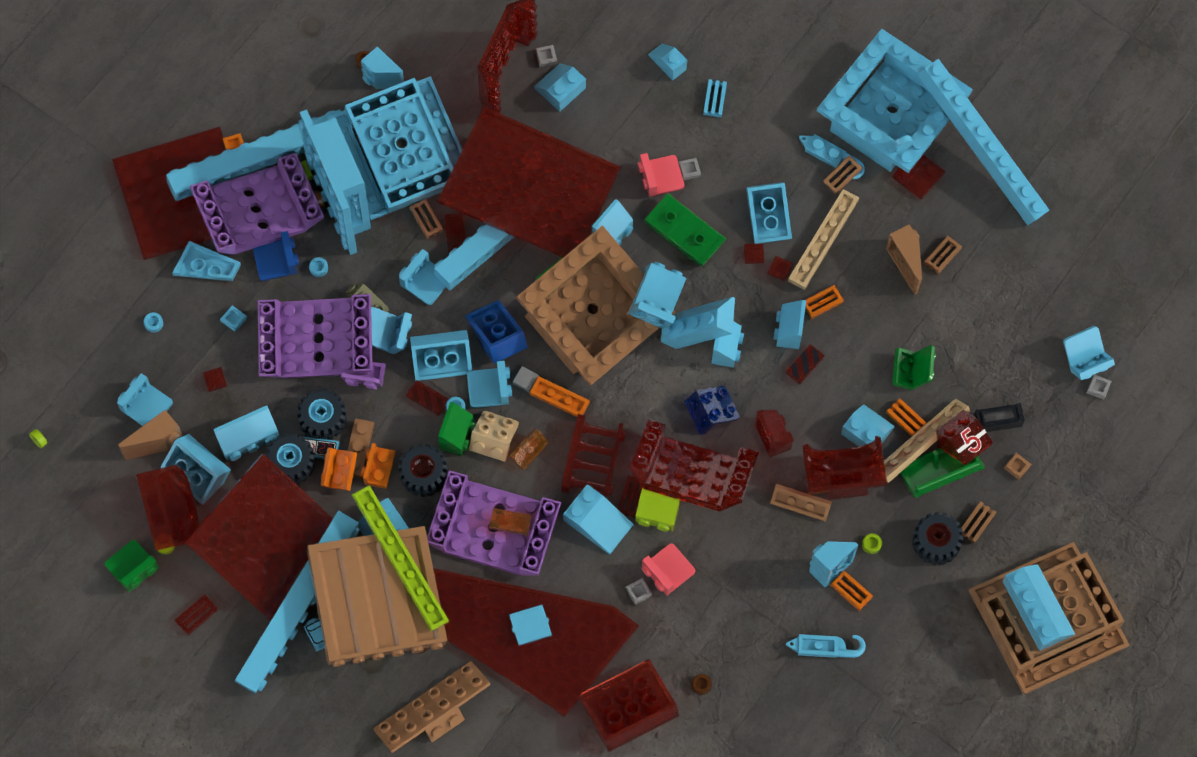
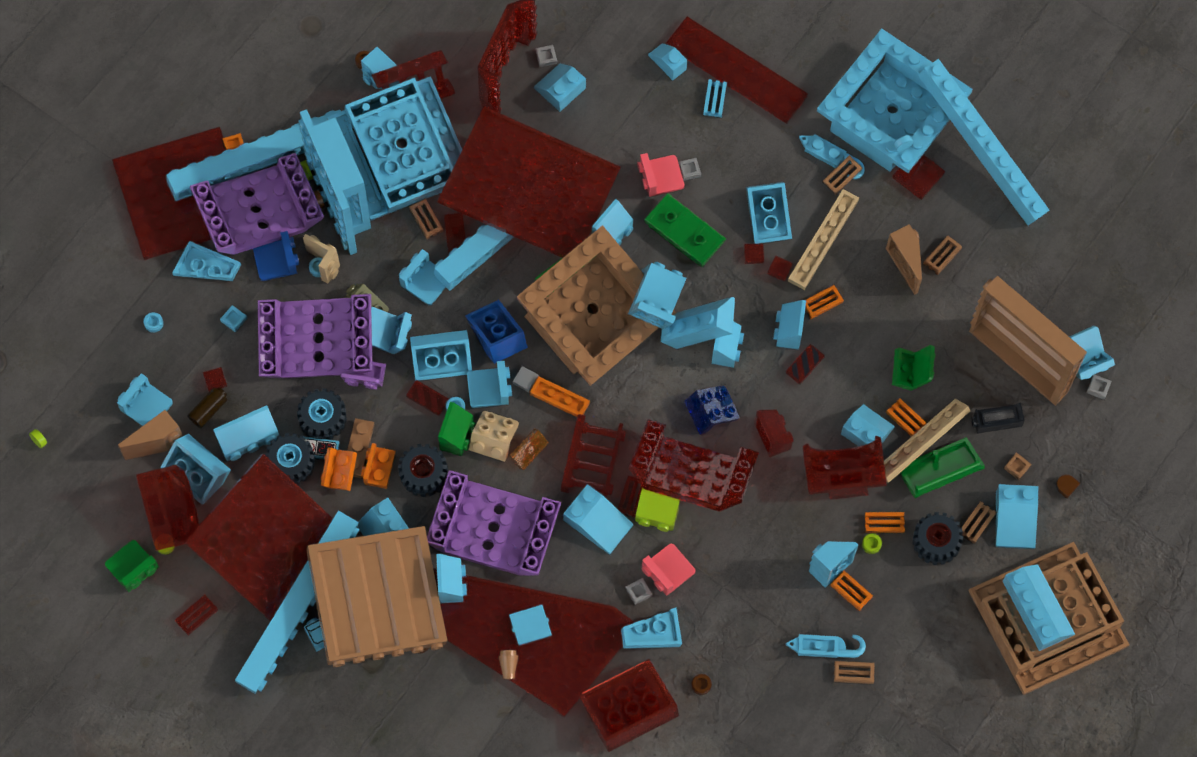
lime tile [352,485,449,632] -> none
medium nougat bracket [373,661,490,753] -> none
clear orange plate [489,508,532,536] -> none
medium nougat plate [770,484,832,521] -> none
clear red slope [936,410,993,465] -> none
none -> dark brown brick [187,387,227,428]
none -> tan bracket [303,234,340,284]
none -> clear red fence [372,50,455,99]
none -> medium azure slope [436,554,467,603]
none -> medium nougat cone [498,650,518,680]
none -> medium azure wing [621,608,682,648]
none -> clear red plate [666,16,808,124]
none -> medium nougat tile [834,661,874,684]
none -> orange tile [865,512,905,533]
none -> medium nougat panel [969,276,1087,406]
none -> medium azure slope [996,484,1038,549]
none -> reddish brown tile [1056,475,1080,499]

